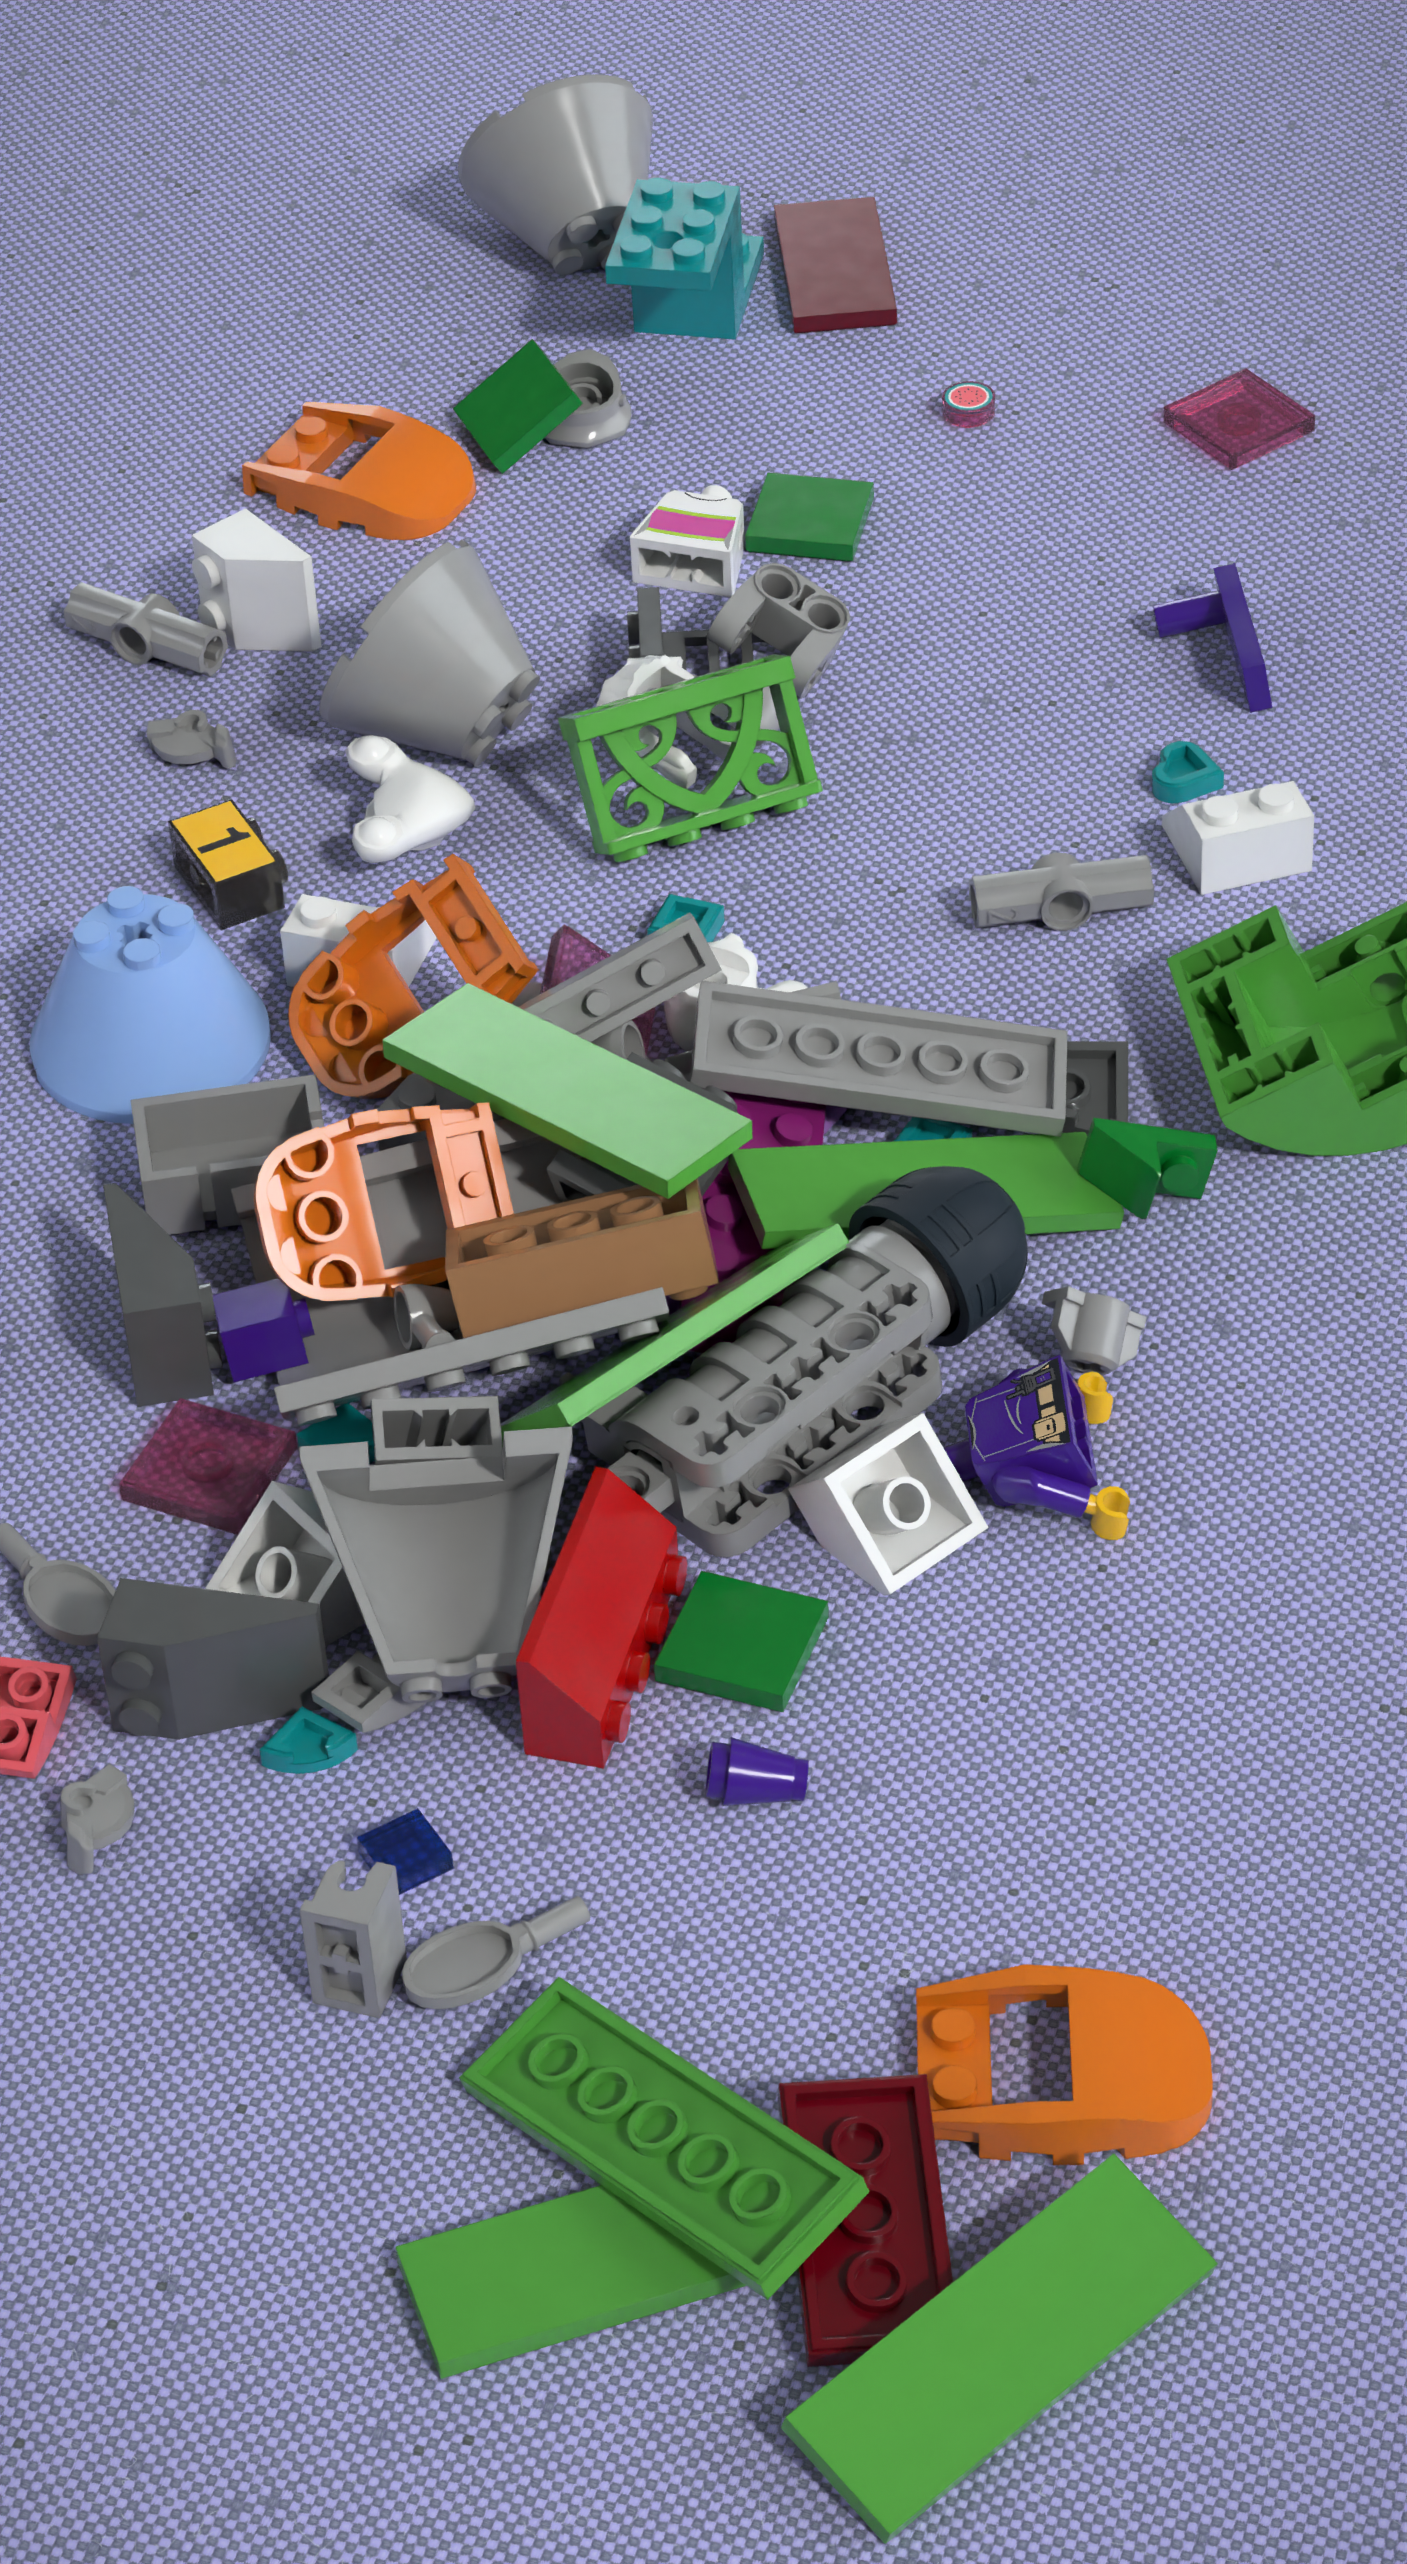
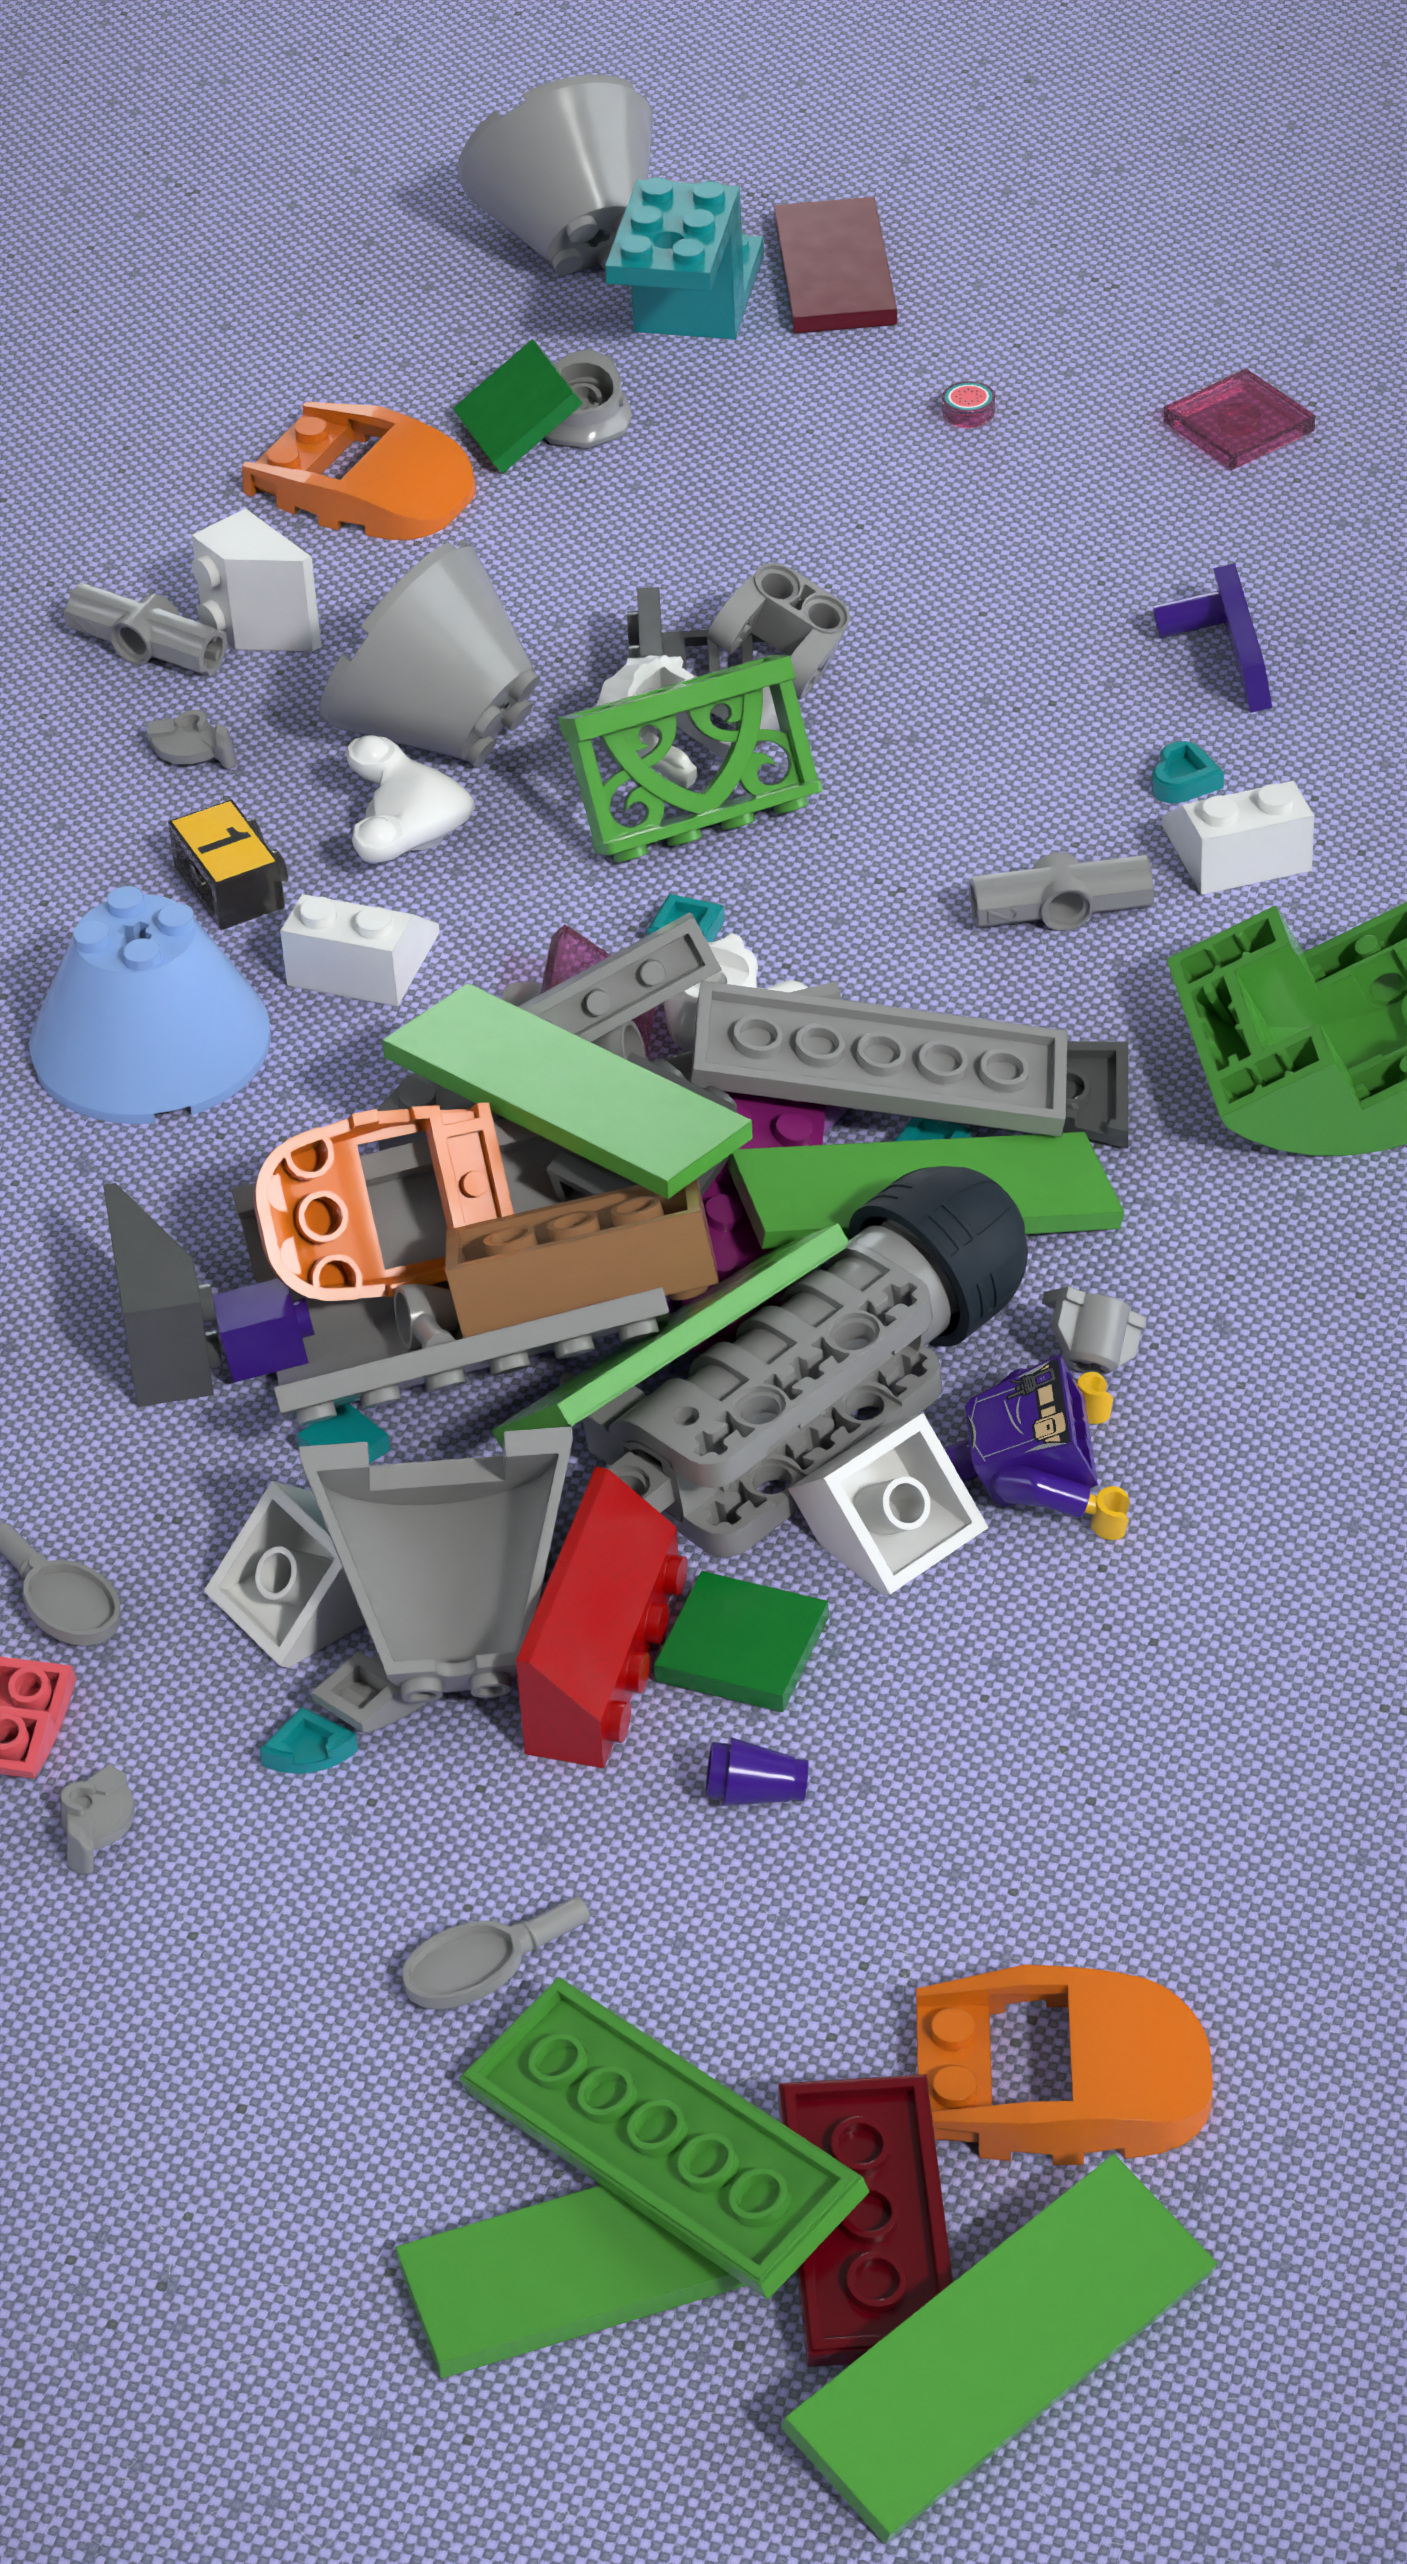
dark grey slope [97,1578,329,1740] -> none
clear pink tile [119,1398,297,1535] -> none
light grey piece [131,1074,324,1235] -> none
orange slope [288,854,539,1099] -> none
light grey hinge [300,1860,407,2018] -> none
clear blue tile [357,1808,454,1895] -> none
light grey torso [370,1396,503,1465] -> none
white torso [630,485,745,597] -> none
green tile [745,472,874,562] -> none
green slope [1078,1117,1218,1219] -> none

